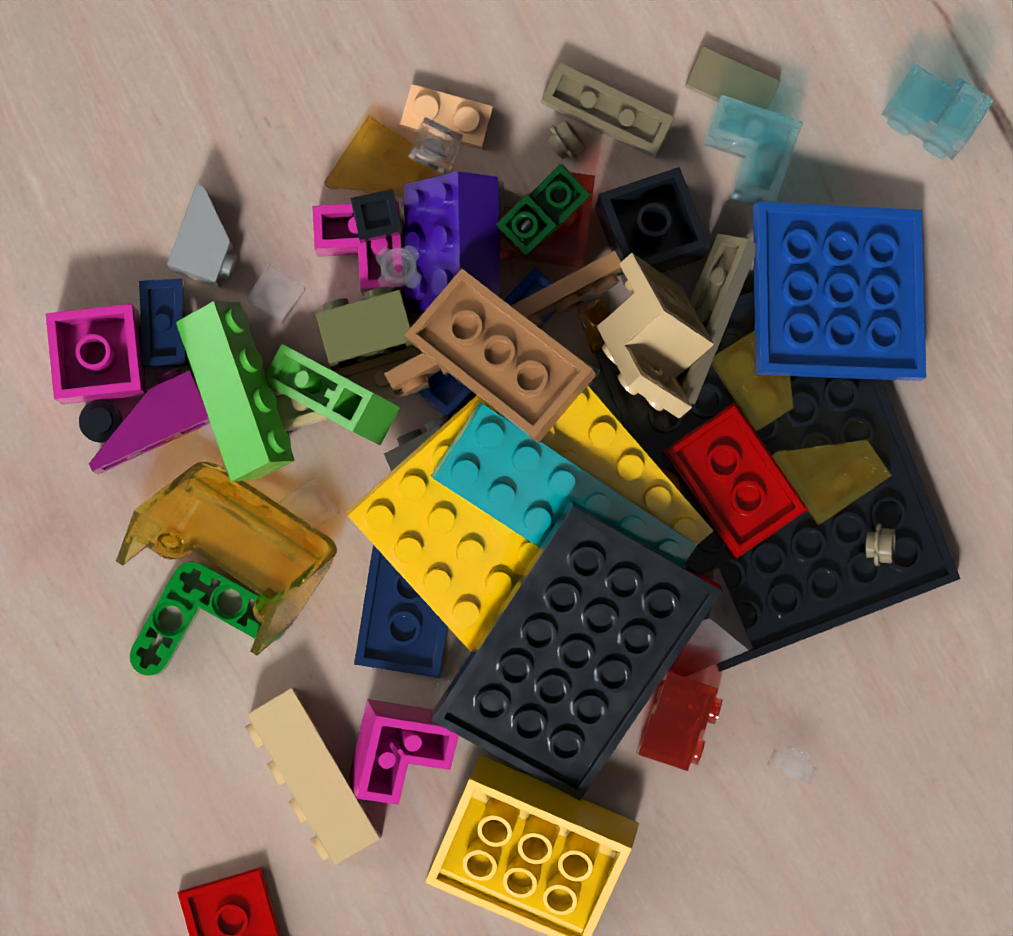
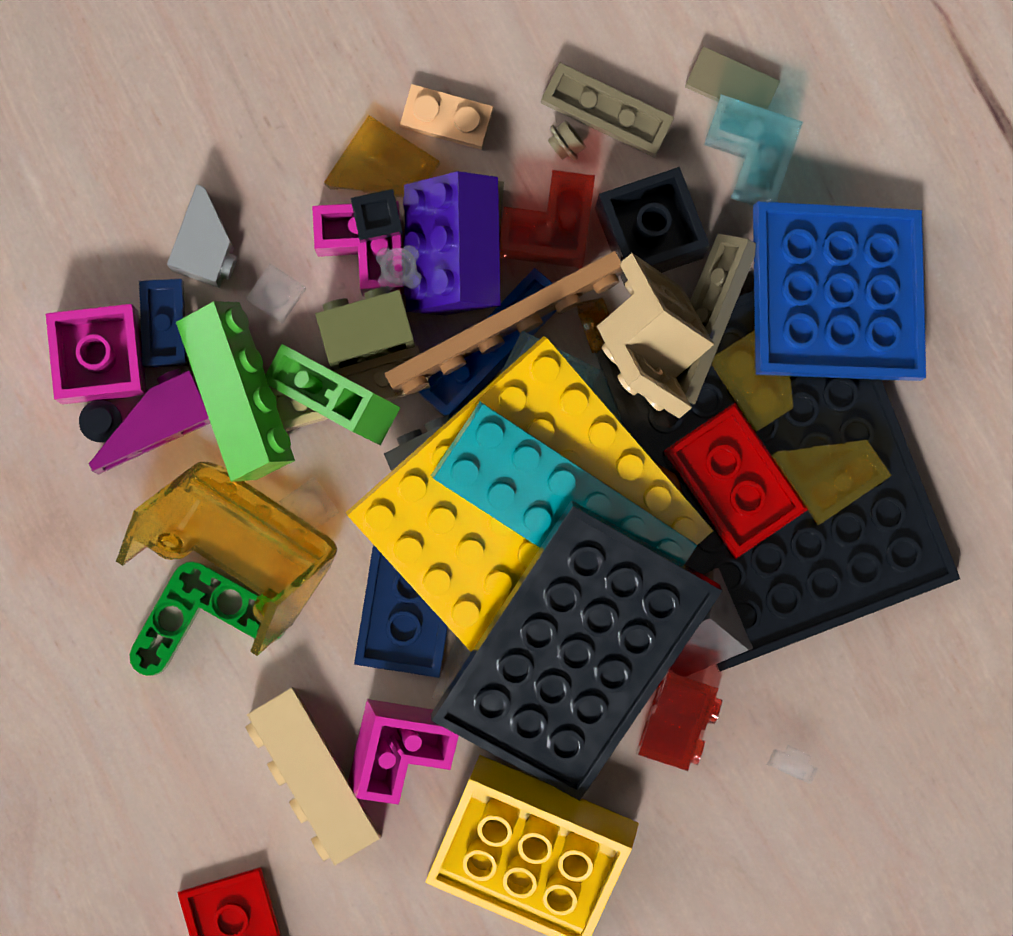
medium nougat plate [404,269,596,443] -> none
clear plate [408,117,463,175] -> none
dark green slope [496,164,592,256] -> none
dark tan plate [866,524,896,566] -> none
clear light blue brick [881,63,995,160] -> none

